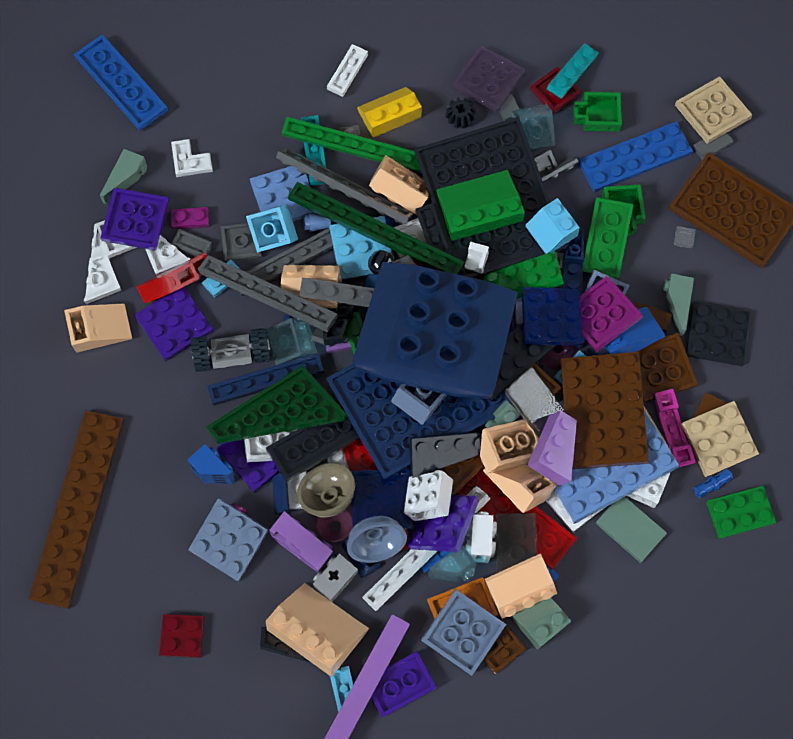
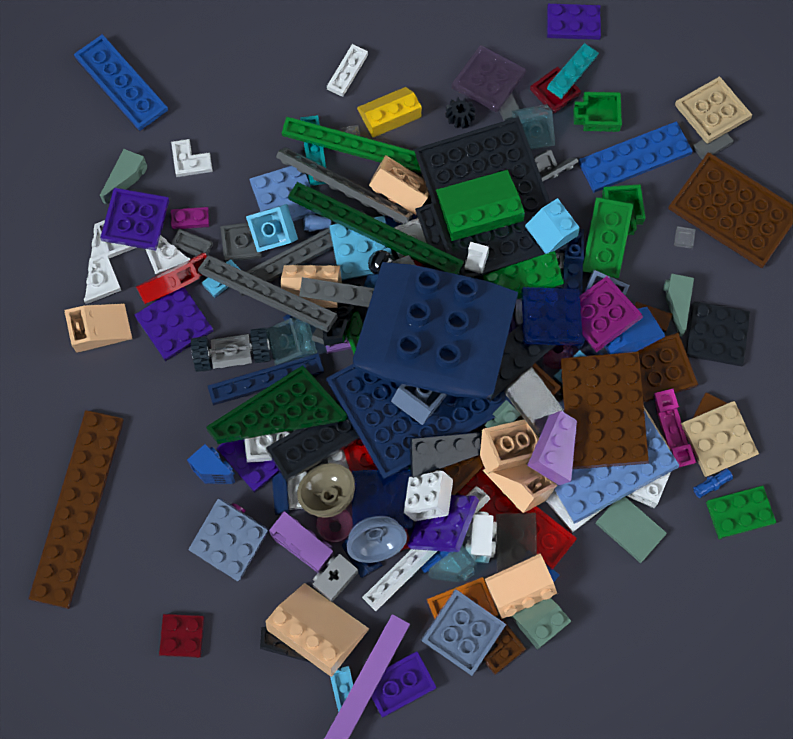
none -> dark purple plate [547,4,601,40]

